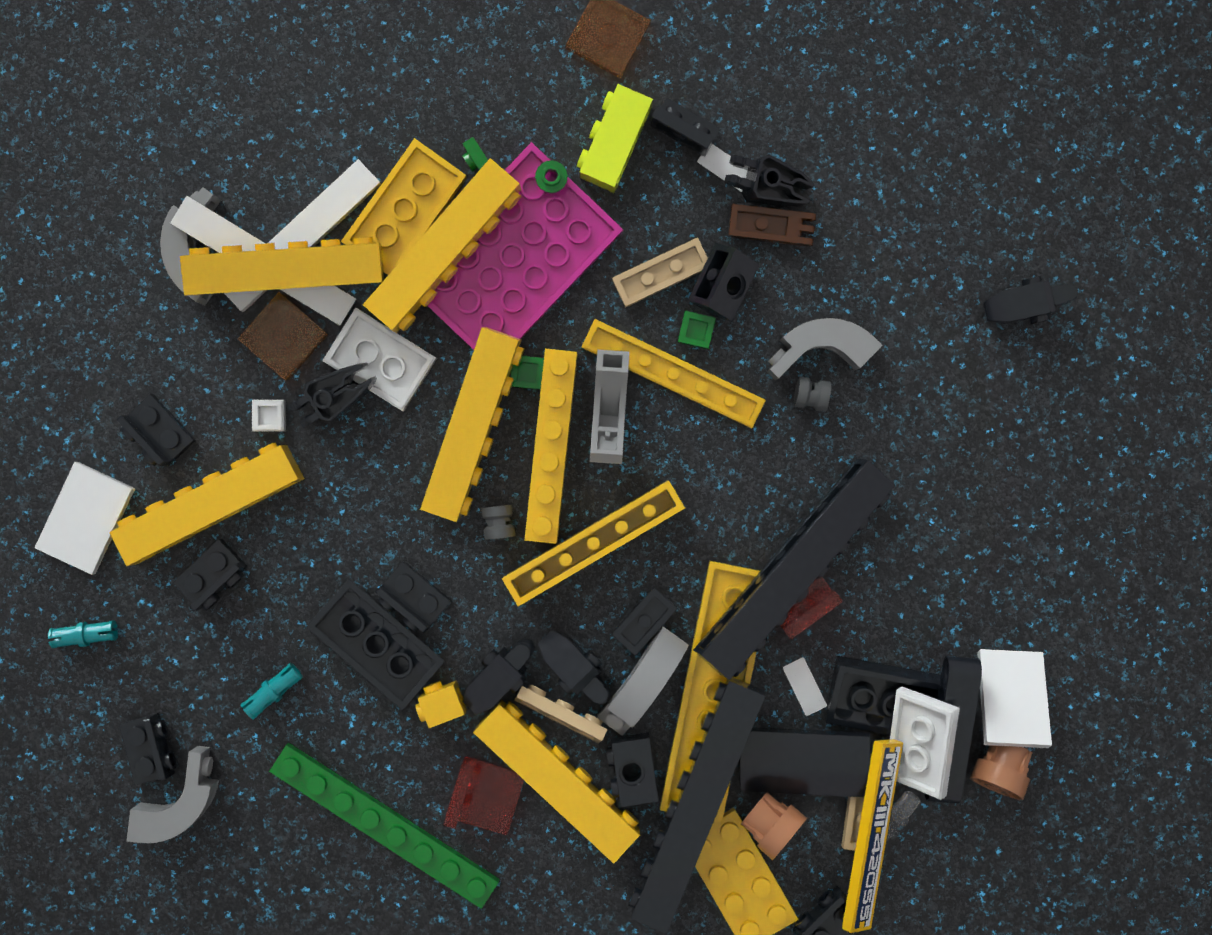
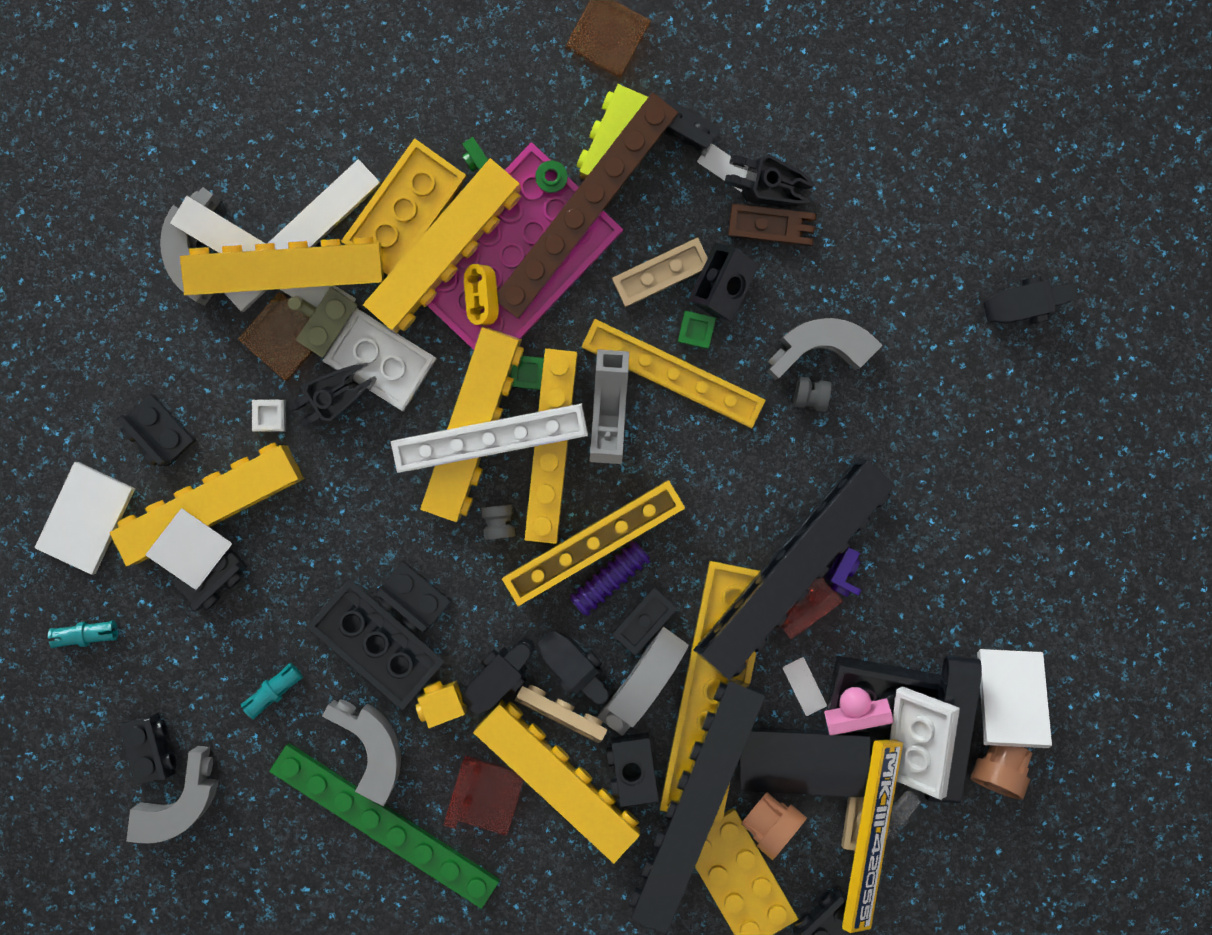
none -> white sticker [146,508,232,590]
none -> olive plate [288,287,358,358]
none -> light grey arch [322,699,401,806]
none -> white tile [391,403,588,473]
none -> yellow beam [464,264,499,325]
none -> reddish brown plate [497,92,678,319]
none -> dark purple piece [570,541,651,616]
none -> bright pink tile [824,687,893,736]
none -> dark purple bracket [825,547,861,597]

